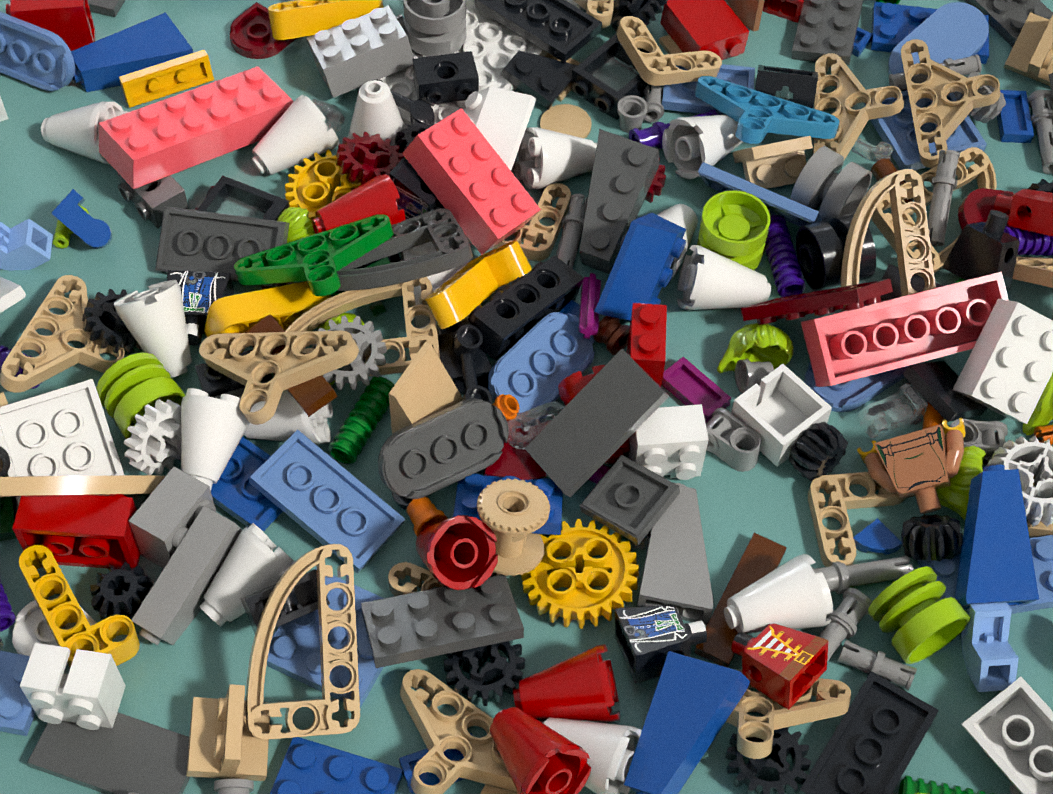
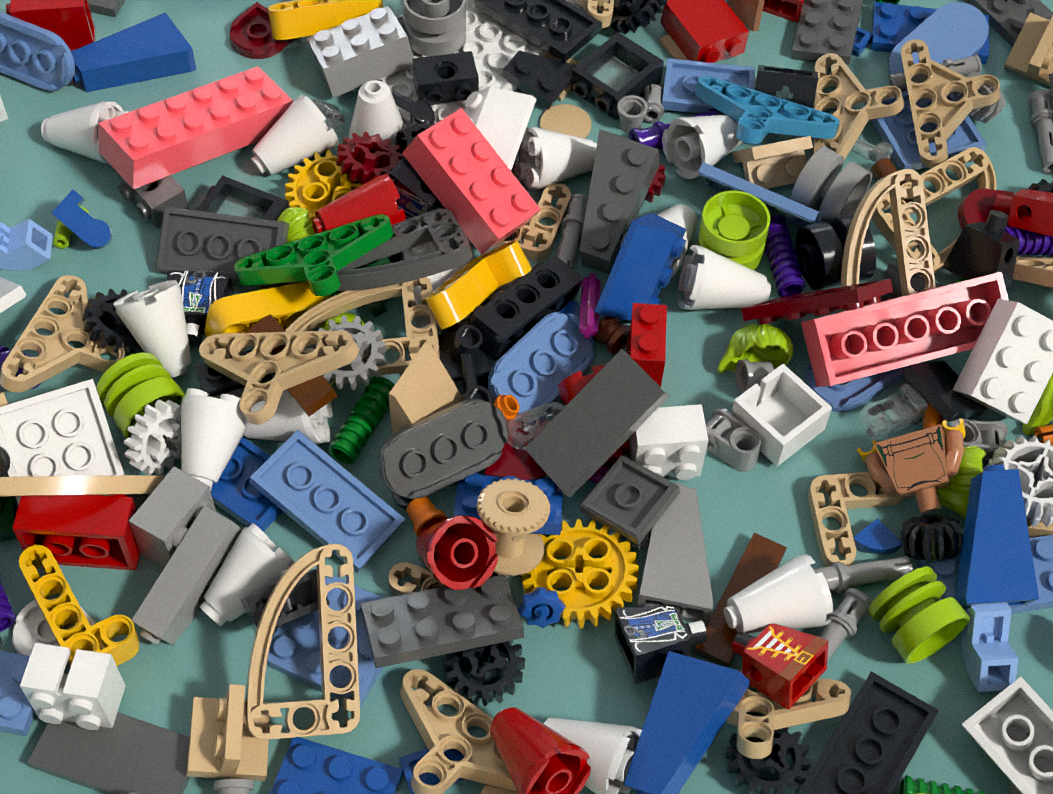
black gear [90,561,153,624] -> none
yellow plate [119,49,214,108] -> none
red cone [513,644,621,722] -> none
tan beam [616,16,722,86] -> none
magenta tile [662,357,731,423] -> none
black gear [788,421,848,482] -> none
light grey pin [837,640,917,691] -> none
light grey pin [928,150,960,246] -> none
blue tile [997,90,1034,143] -> none
none -> blue piece [518,587,566,628]

